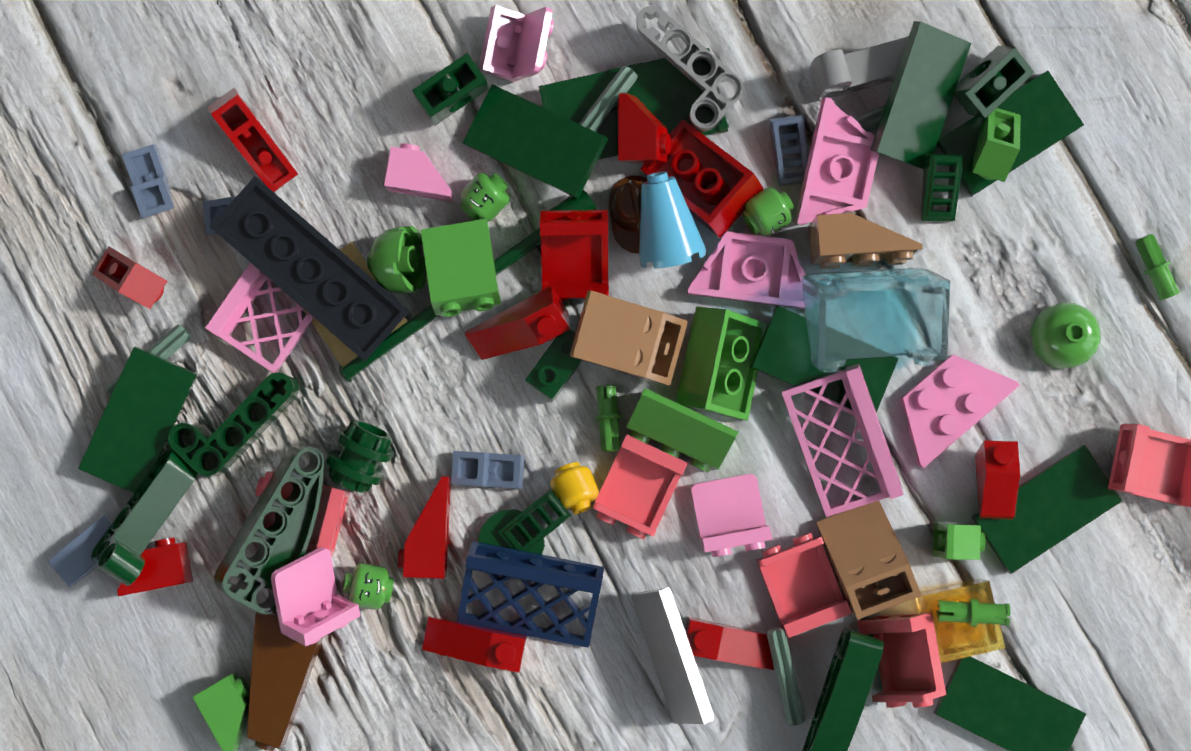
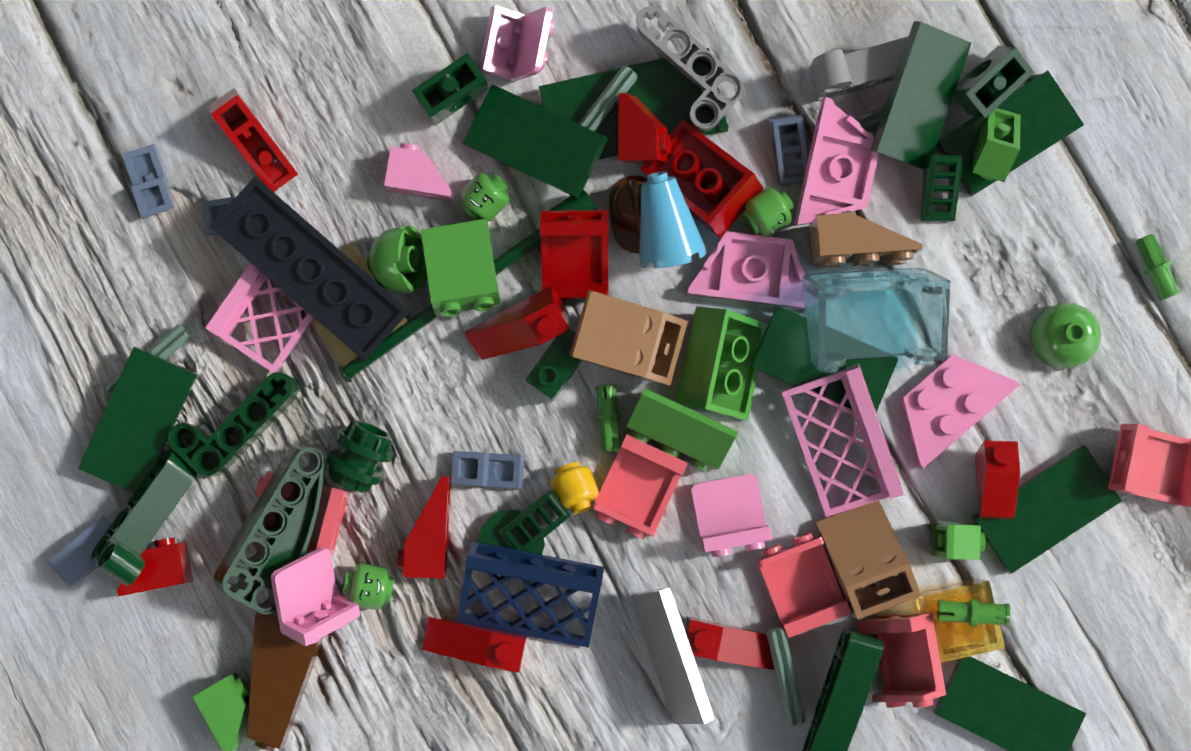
slope [92,246,167,310] -> none

